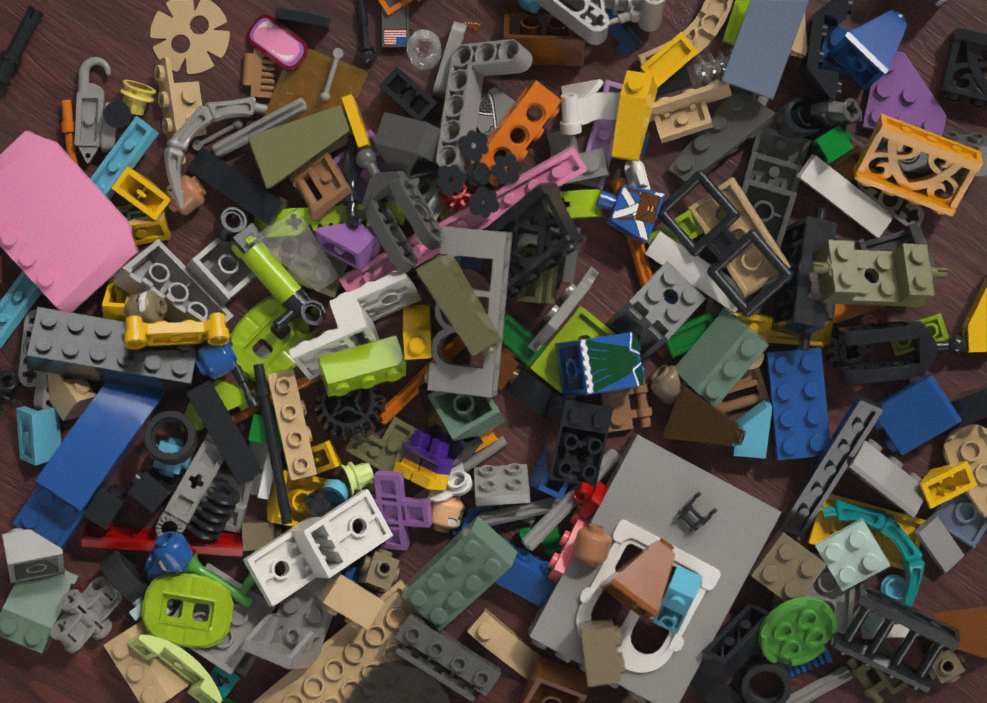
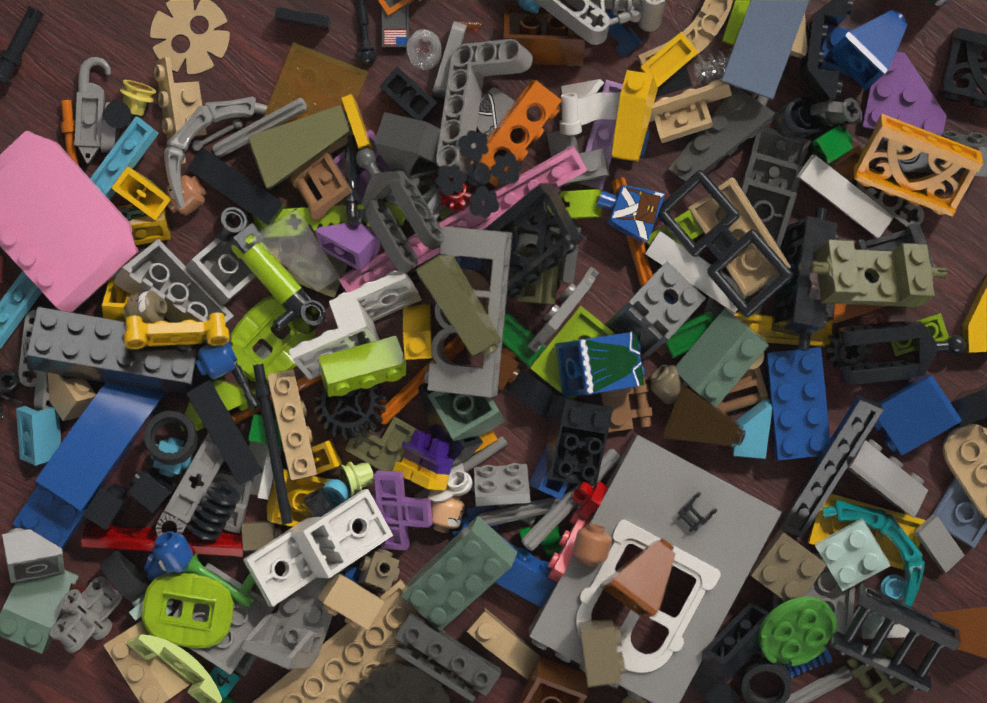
medium nougat piece [242,47,276,99] -> none
sticker [247,14,308,70] -> none
light grey hinge [319,48,344,103] -> none
white piece [624,160,650,190] -> none
medium azure slope [653,566,703,634] -> none
yellow slope [919,461,977,509] -> none
dark tan brick [922,647,965,684] -> none

